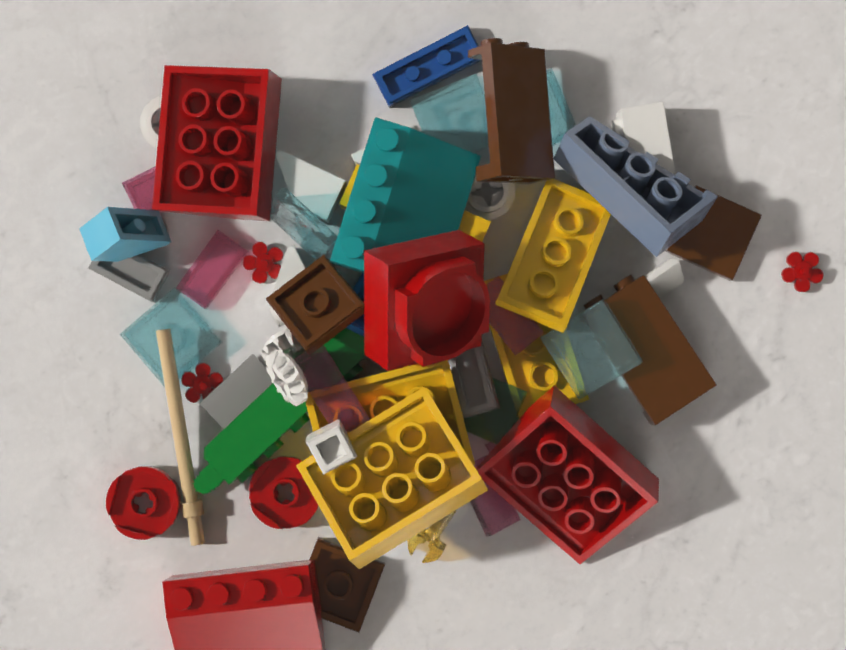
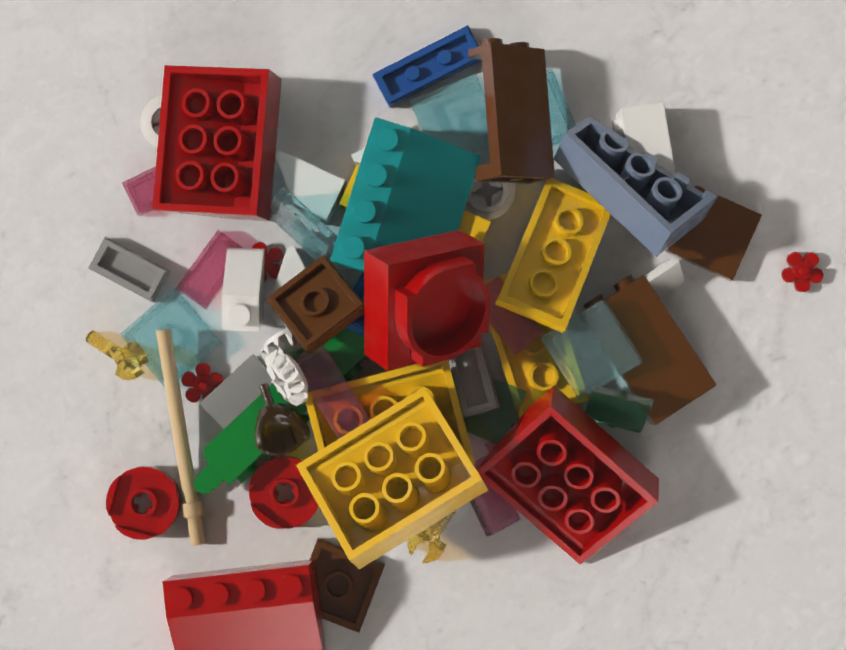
medium azure slope [79,207,171,262] -> none
white slope [305,419,357,475] -> none
none -> clear yellow bar [86,330,149,380]
none -> white slope [222,248,264,332]
none -> dark brown piece [254,383,310,456]
none -> clear green piece [584,385,653,433]

